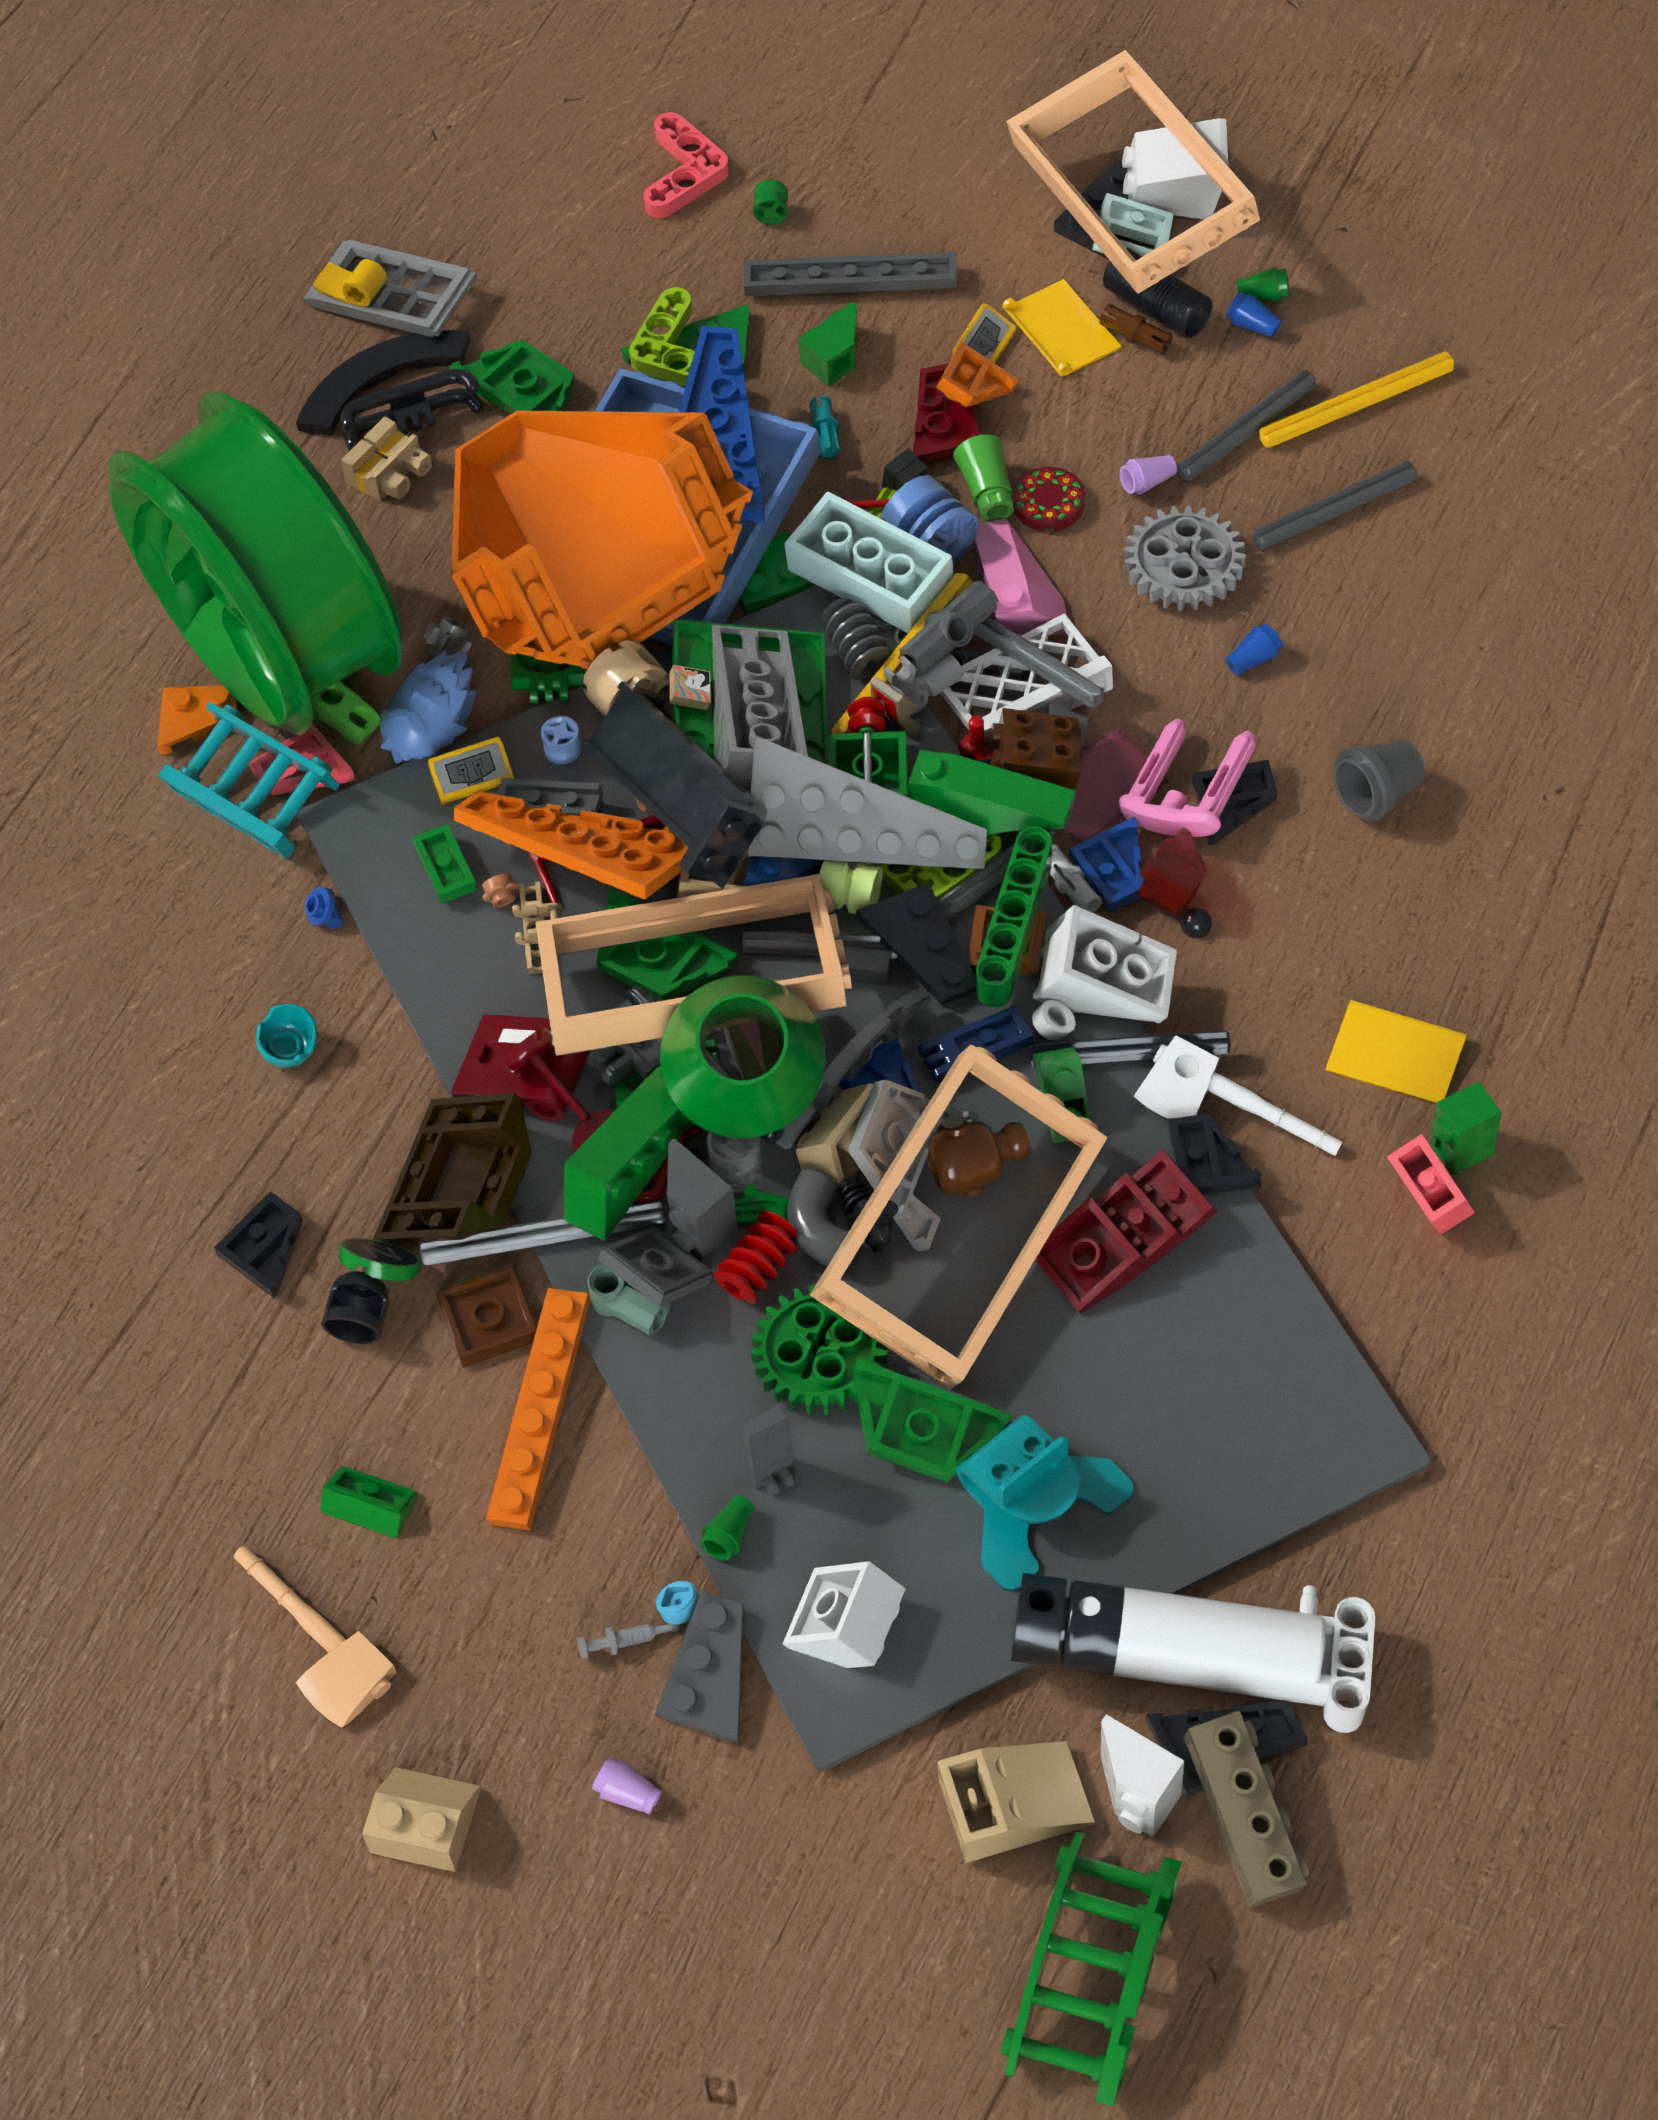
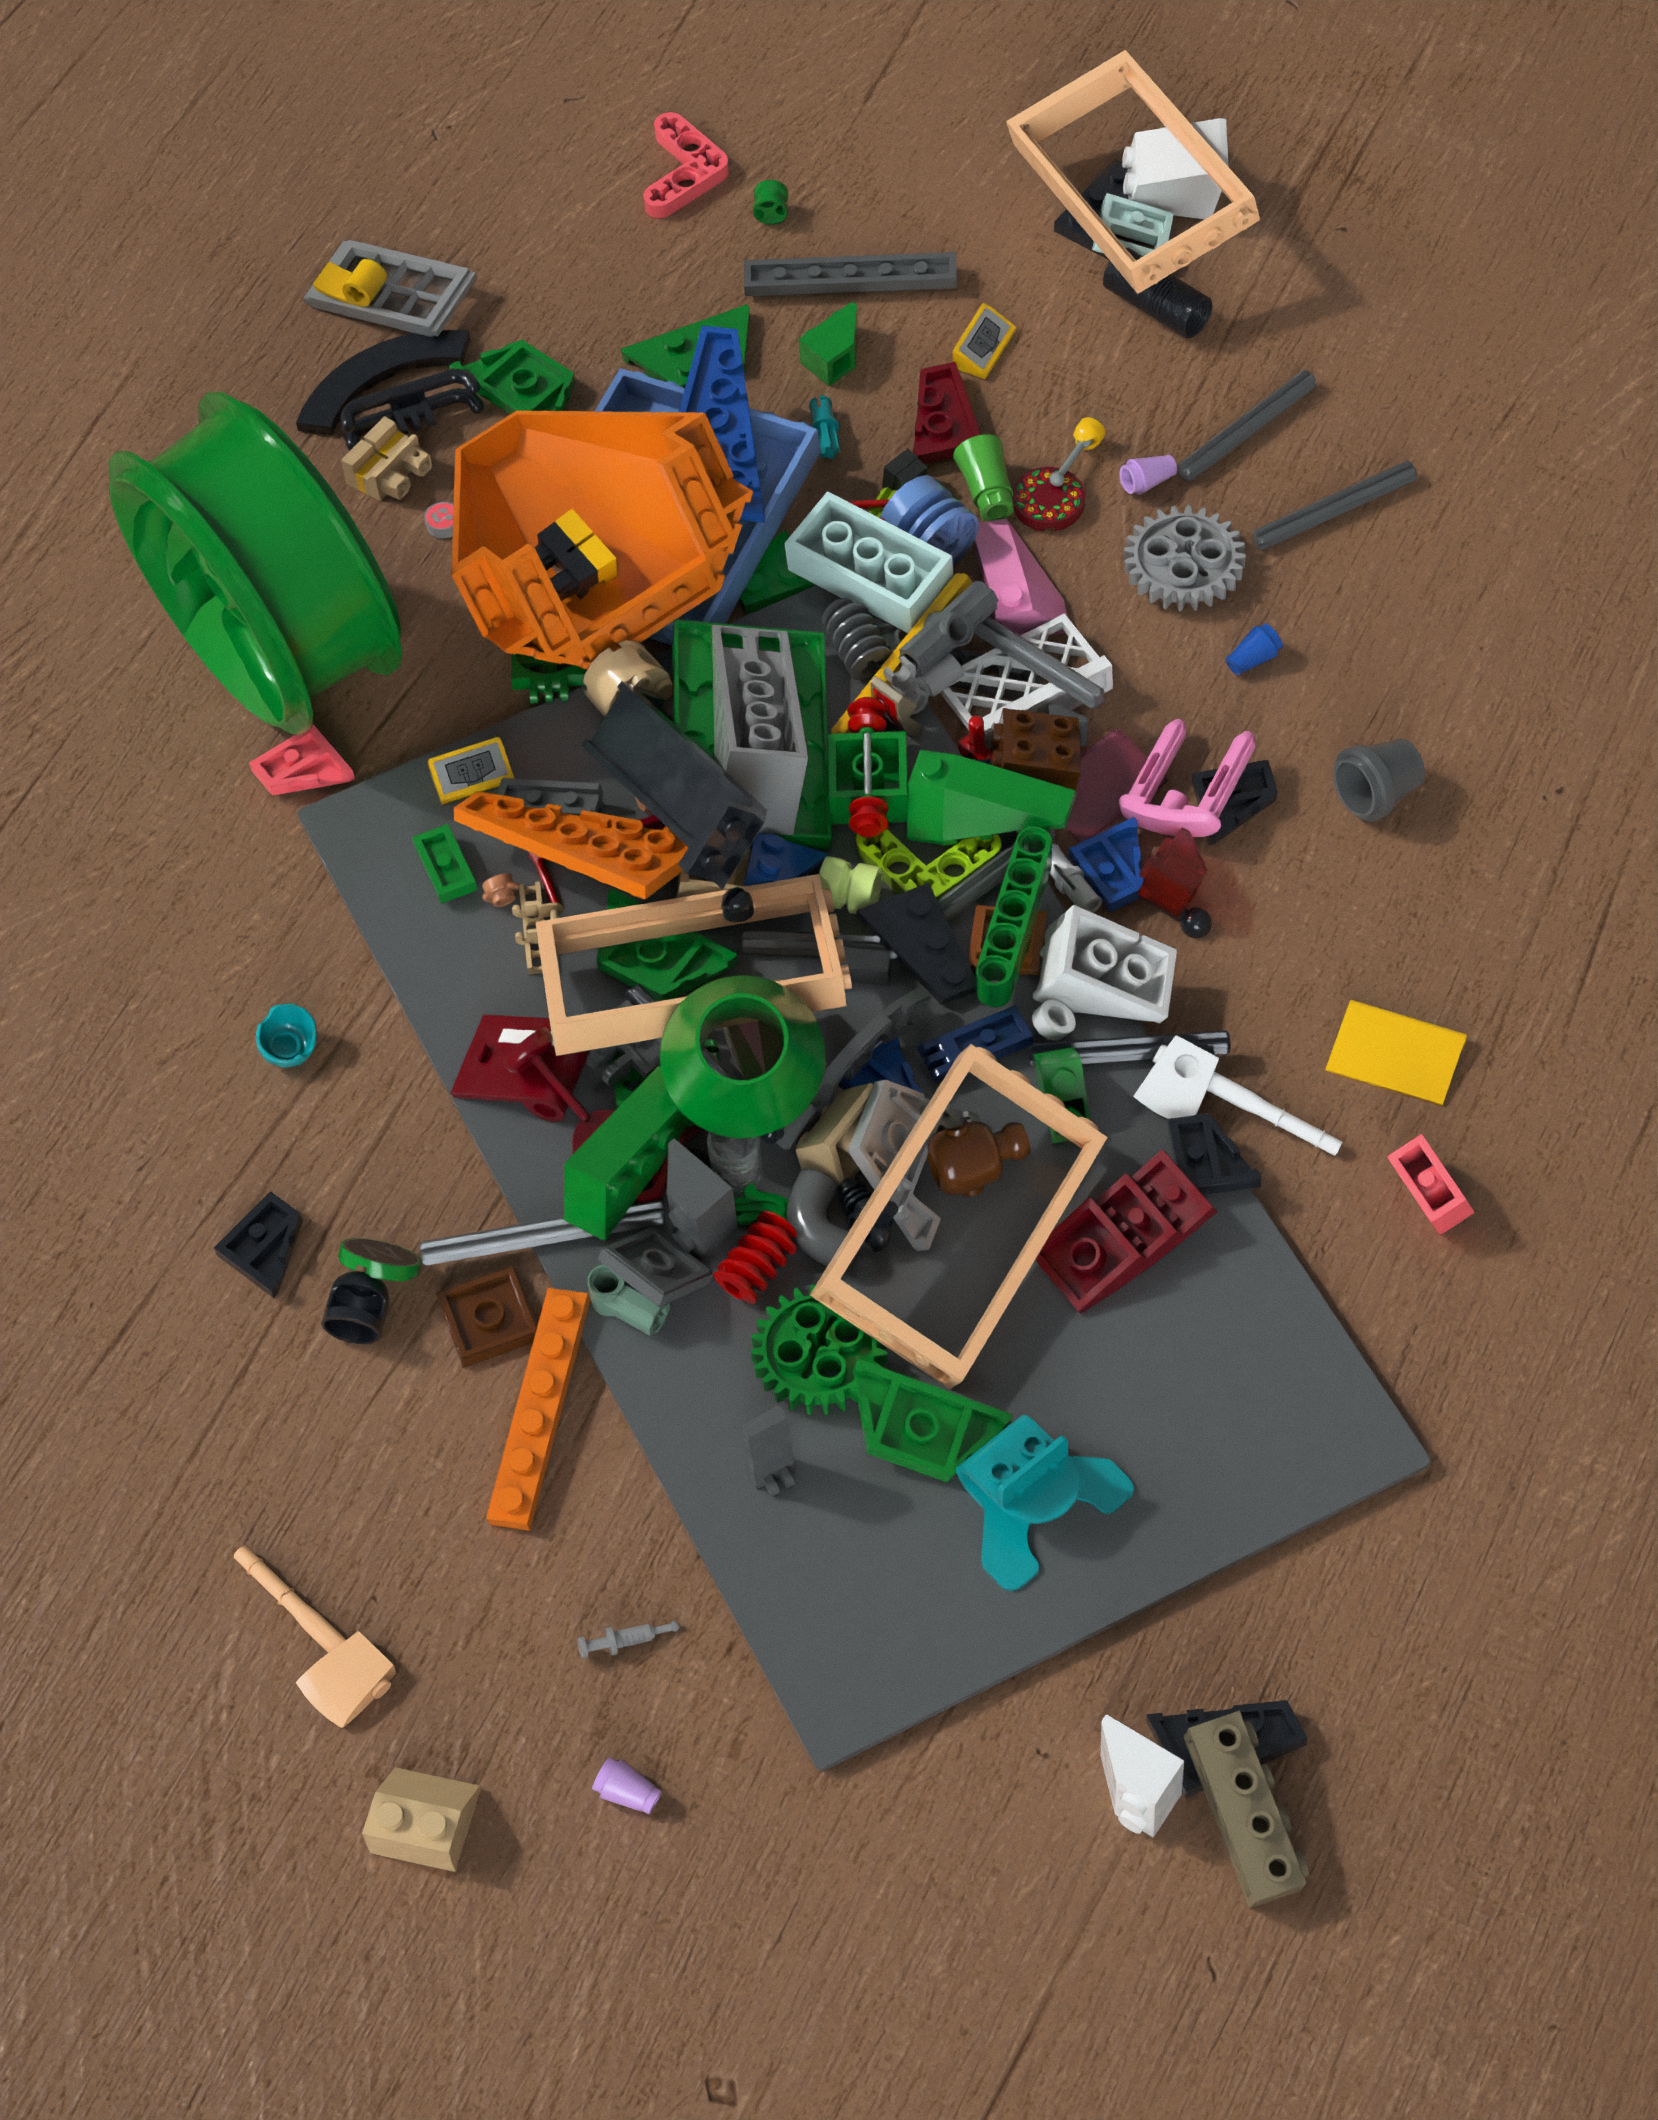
orange wing [157,685,240,755] -> none
teal fence [157,702,339,860] -> none
blue plate [305,887,343,929] -> none
bright green leg [310,682,380,745] -> none
green slope [320,1466,418,1538] -> none
dark brown slope [373,1093,532,1243] -> none
medium blue head [380,651,476,764] -> none
light grey gear [423,617,473,657] -> none
light blue wheel [541,716,582,765] -> none
lime beam [629,287,695,387] -> none
dark grey wing [655,1591,745,1745] -> none
medium azure tile [656,1581,700,1625] -> none
tan tile [669,665,711,710] -> none
green cone [700,1495,755,1561] -> none
light grey wing [747,735,987,869] -> none
white slope [783,1561,906,1668] -> none
orange wing [936,342,1020,408] -> none
tan slope [937,1741,1095,1863] -> none
green fence [1001,1832,1182,2107] -> none
yellow piece [1002,279,1122,377] -> none
white piece [1011,1572,1375,1733] -> none
reddish brown pin [1099,303,1173,355] -> none
blue cone [1226,291,1282,338] -> none
green cone [1237,266,1290,302] -> none
yellow axle [1259,351,1455,448] -> none
green brick [1430,1081,1502,1175] -> none
none -> tile [424,502,454,538]
none -> black hips [534,509,617,601]
none -> black hinge [721,887,754,922]
none -> hinge [1050,417,1106,487]

